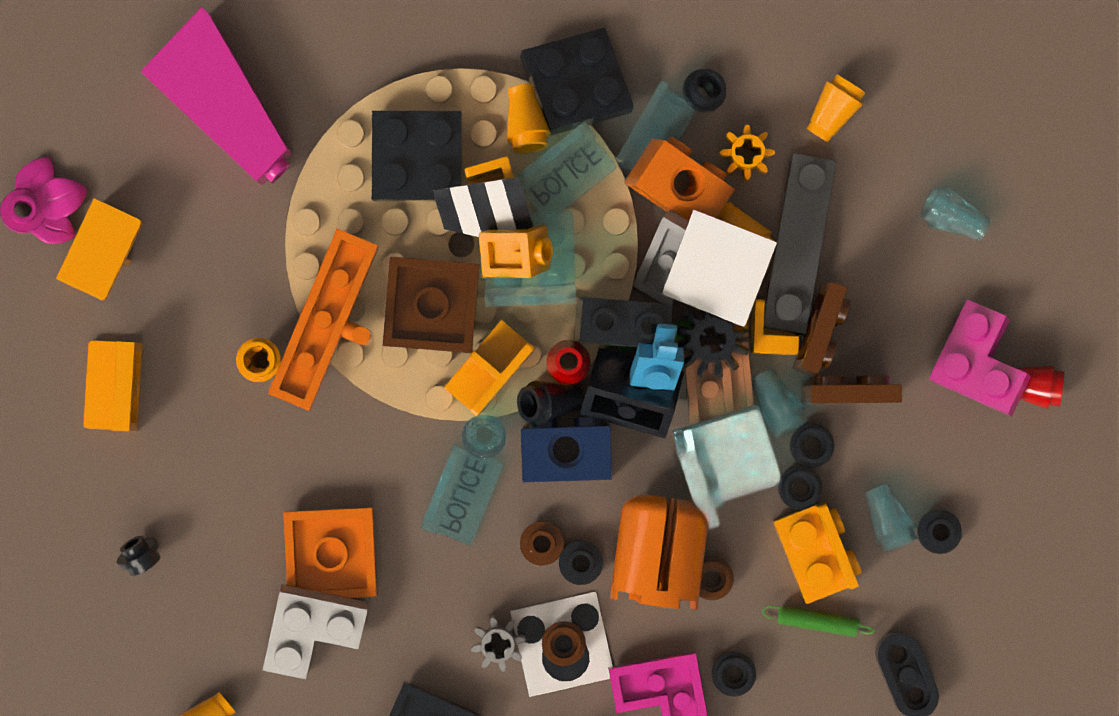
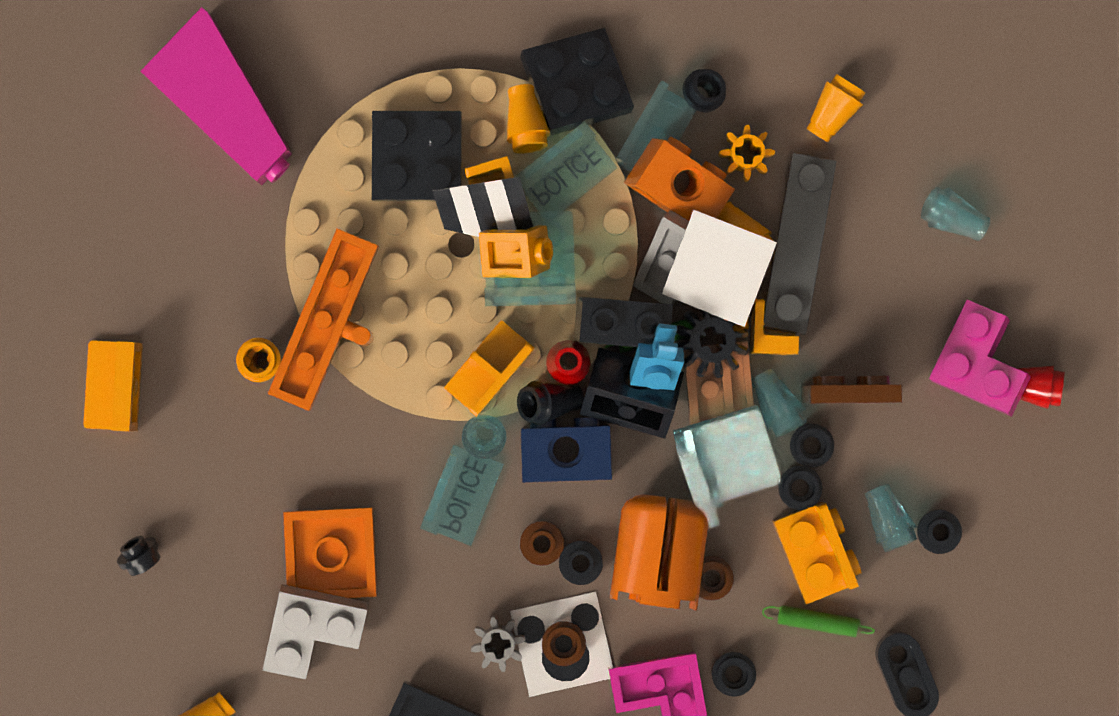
dark pink plate [0,157,87,244] -> none
light orange panel [56,198,142,300] -> none
reddish brown plate [382,257,480,353] -> none
reddish brown plate [792,281,851,375] -> none

